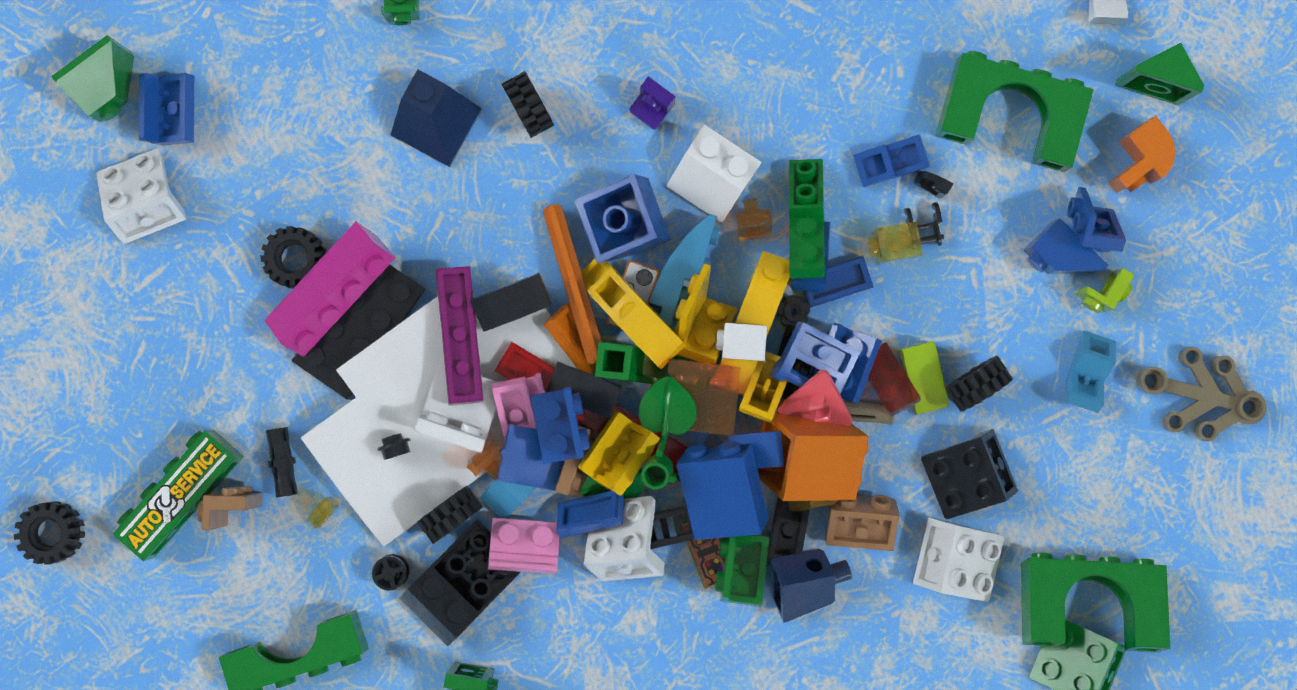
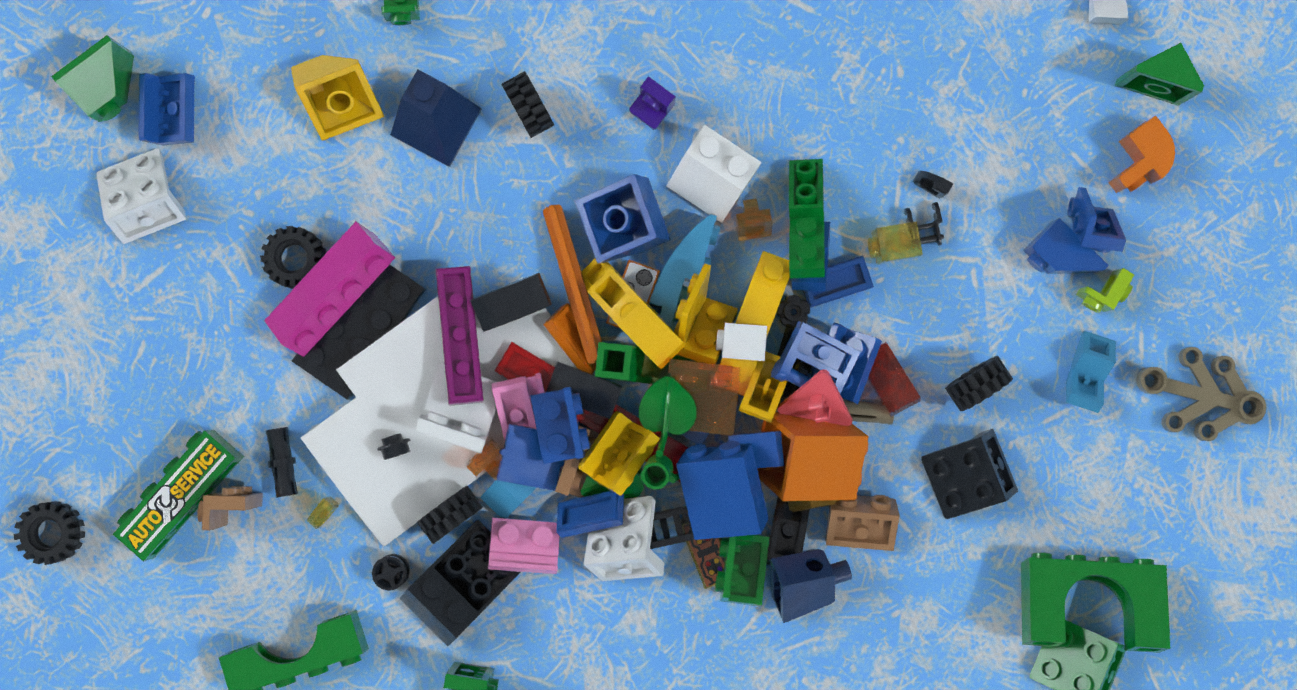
blue slope [853,134,930,187] -> none
lime slope [898,341,949,415] -> none
white bracket [913,518,1004,602] -> none
green arch [935,51,1094,172] -> none
none -> yellow slope [291,55,384,141]

